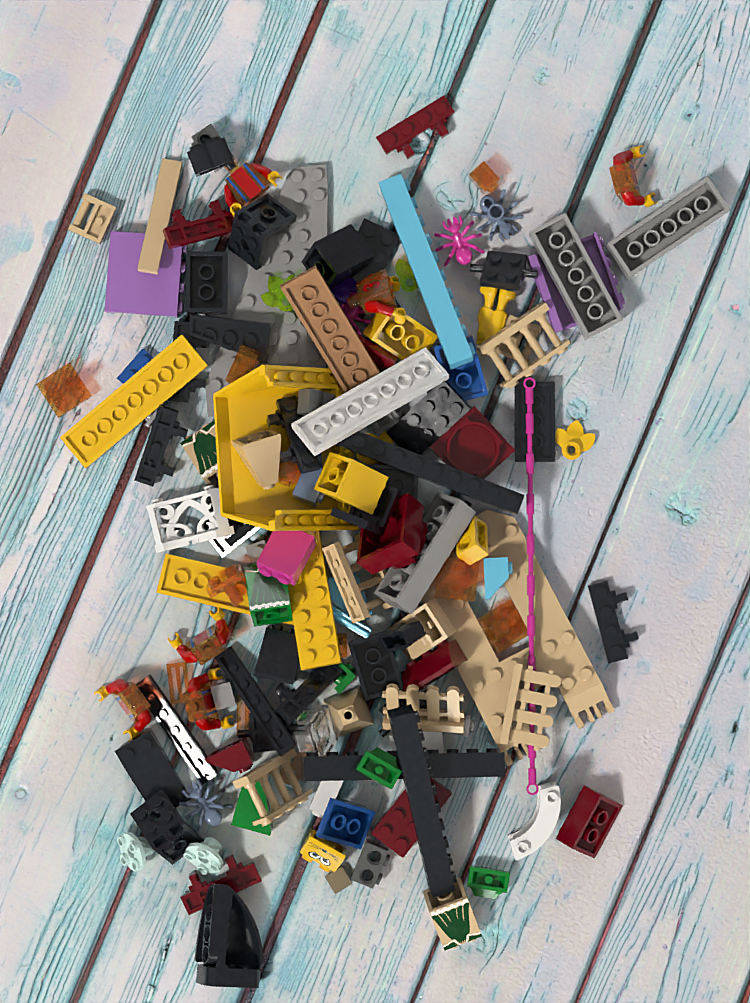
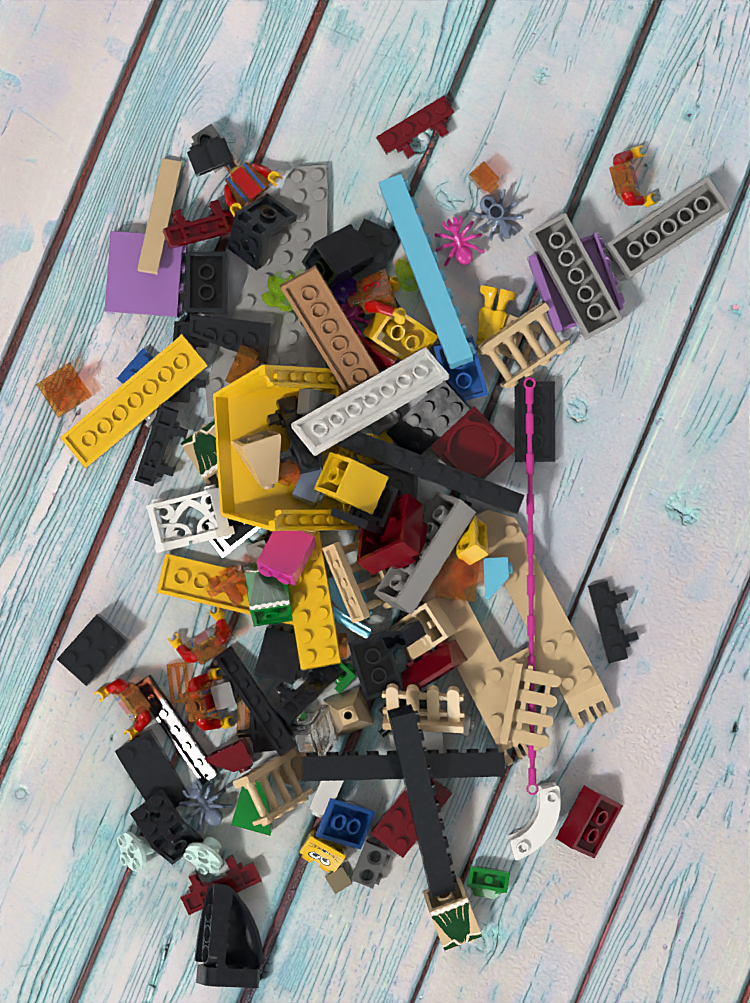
tan plate [67,193,117,245] -> none
green slope [356,747,402,789] -> none
black plate [470,251,538,290] -> none
clear orange plate [477,599,527,654] -> none
yellow plate [555,420,595,460] -> none
none -> black brick [56,613,129,686]

